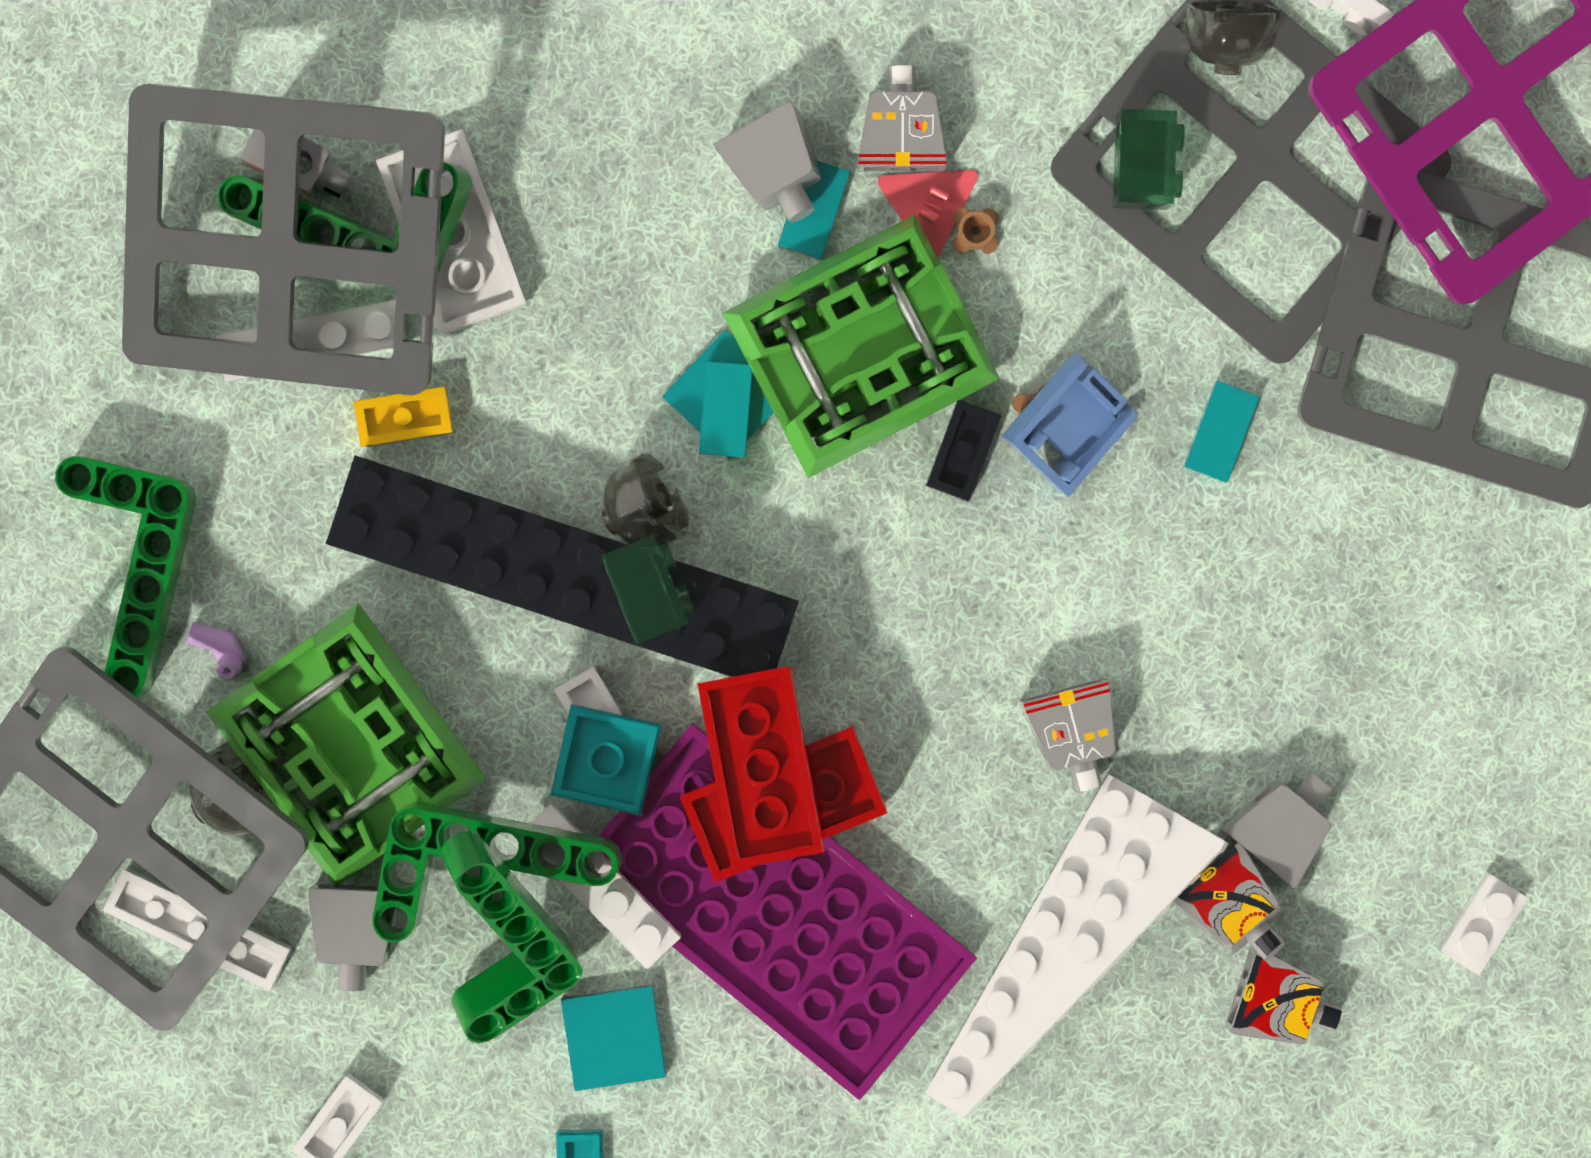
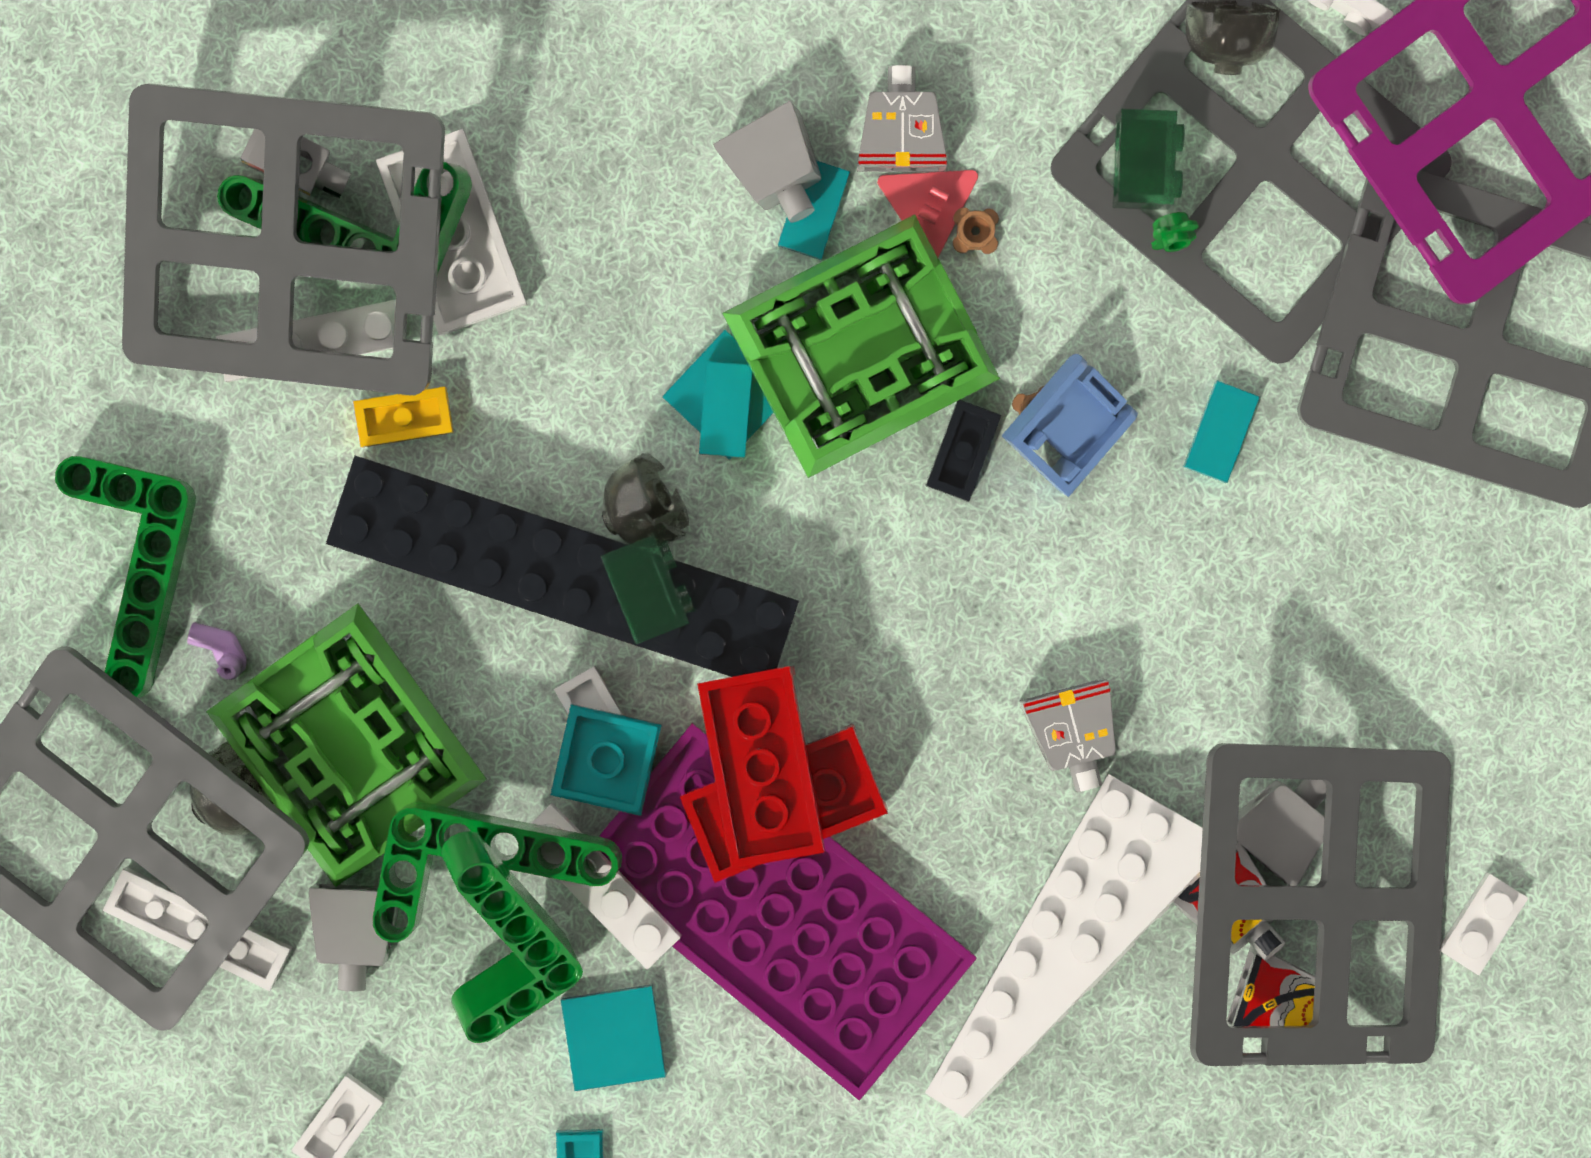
none -> green plate [1151,212,1198,252]
none -> dark grey window [1190,743,1451,1066]

